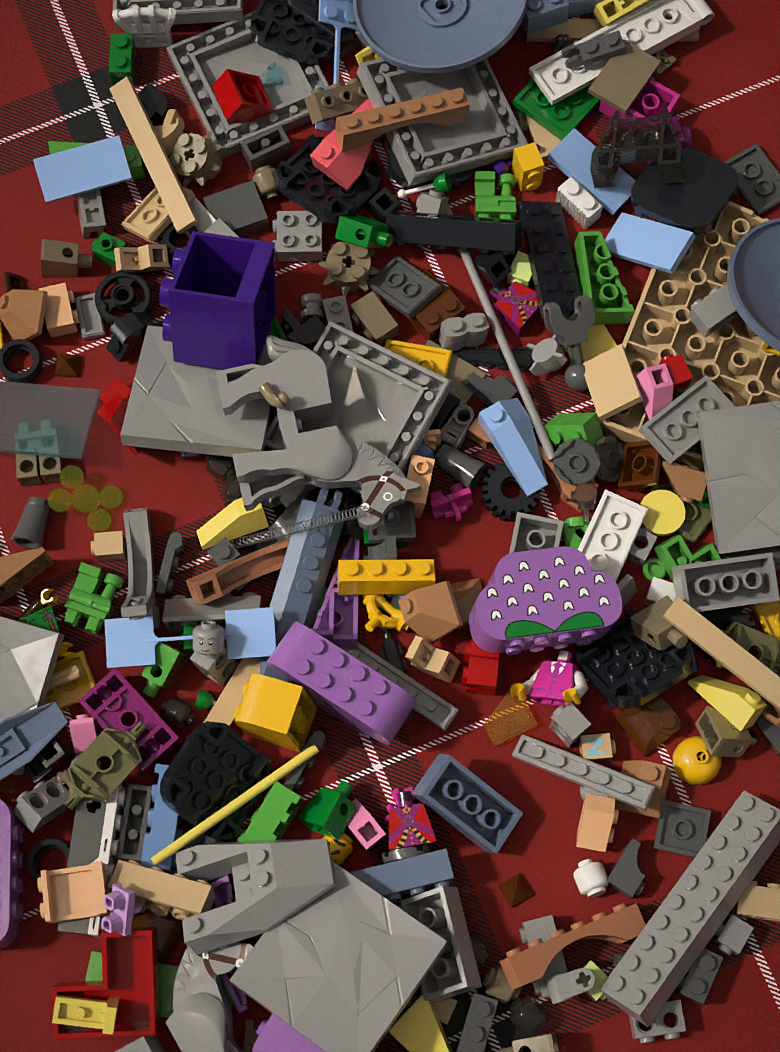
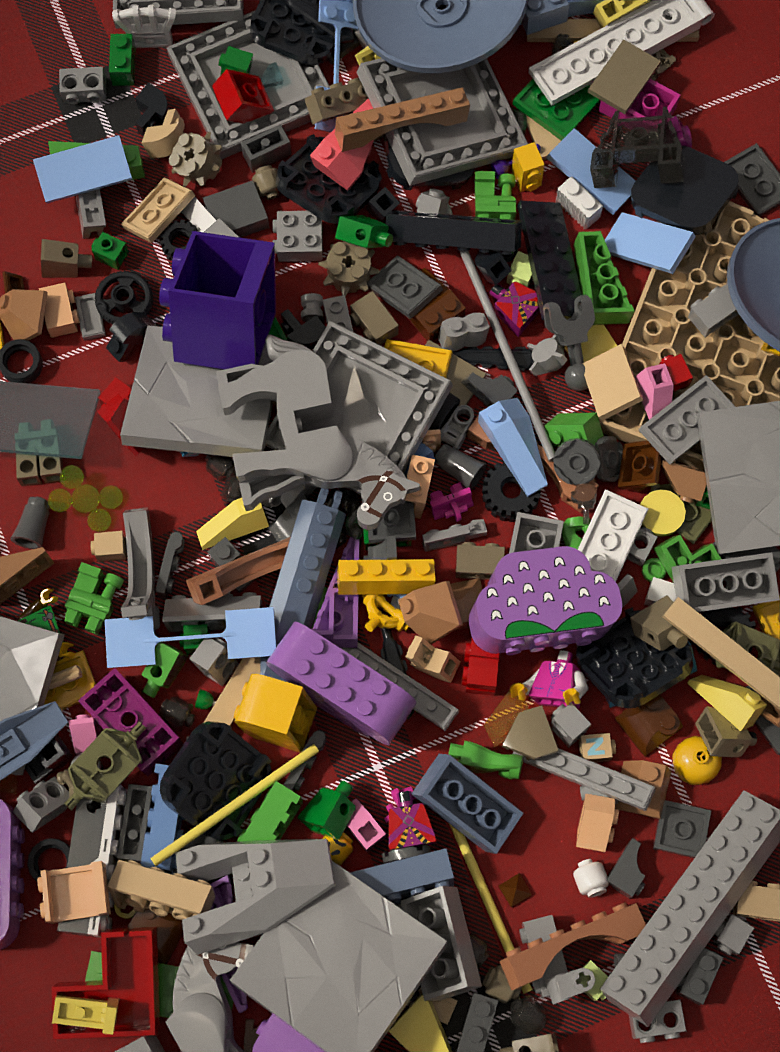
reddish brown slope [55,354,80,377] -> none
lavender hips [101,882,142,936] -> none
tan tile [110,77,199,234] -> none
tan brick [114,244,169,273] -> none
light grey head [193,620,224,658] -> none
light grey piece [230,506,372,548] -> none
dark tan arm [259,382,290,409] -> none
hinge [398,173,451,198] -> none
dark grey hinge [561,30,626,69] -> none
none -> light grey brick [59,67,107,104]
none -> green brick [218,46,253,75]
none -> light grey hinge [422,519,487,552]
none -> bright green hips [448,741,523,779]
none -> light yellow piece [449,824,533,994]
none -> dark tan brick [455,542,505,580]
none -> dark tan slope [502,705,559,761]

